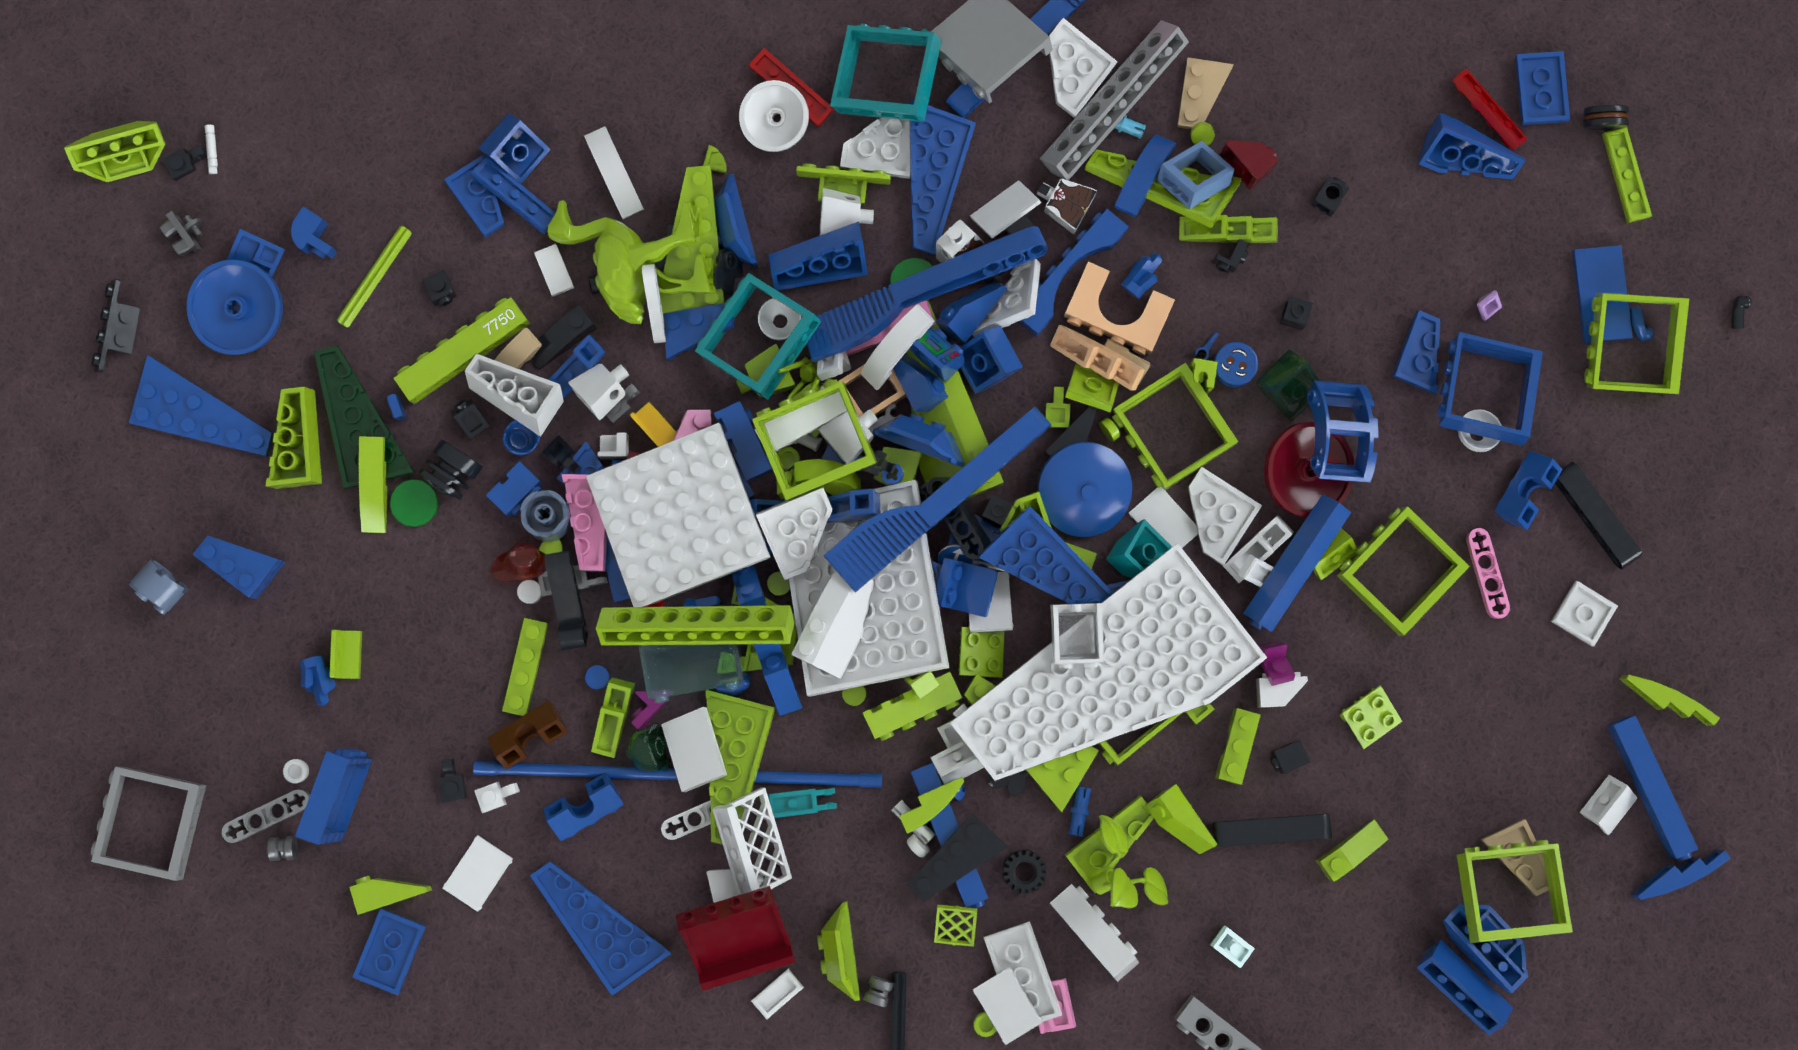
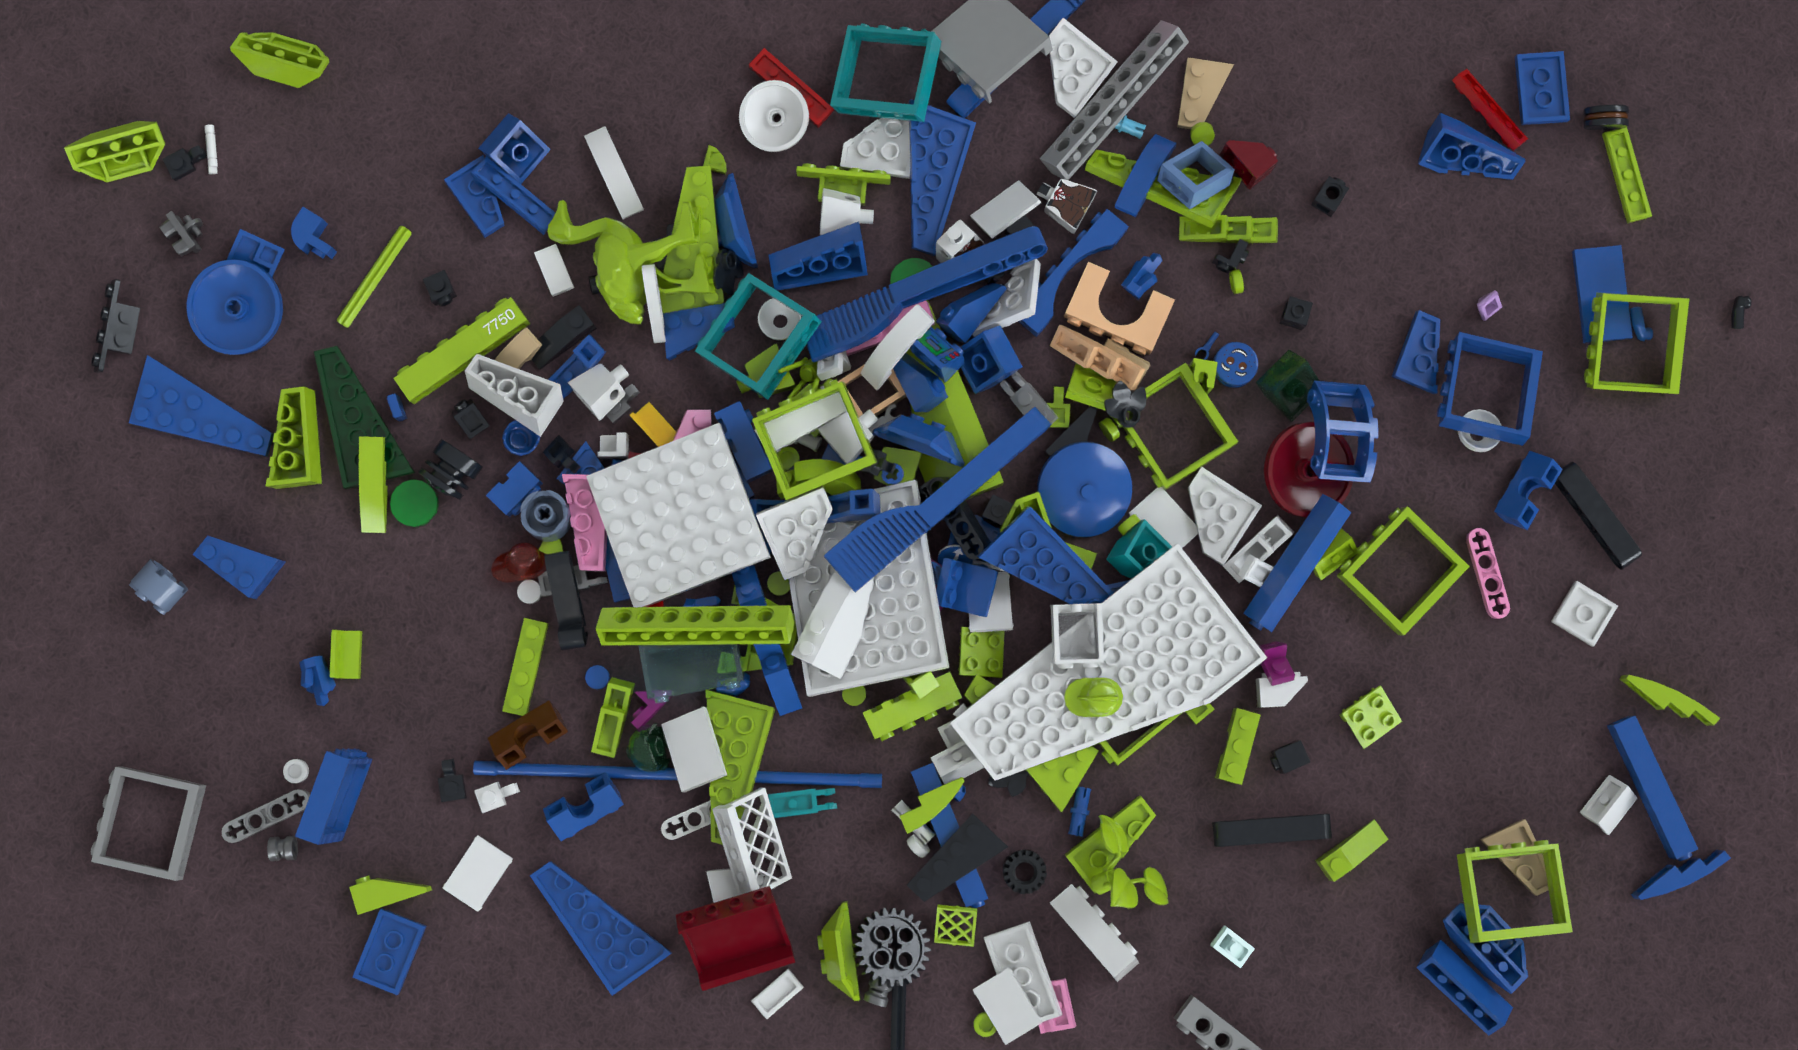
lime slope [1145,784,1217,854] -> none
none -> lime wedge [230,32,329,88]
none -> gear [852,908,931,988]
none -> light grey hinge [1000,371,1058,425]
none -> lime piece [1064,678,1123,717]
none -> black plate [1104,381,1146,428]
none -> lime tile [1118,514,1141,536]
none -> lime tile [1229,269,1244,294]

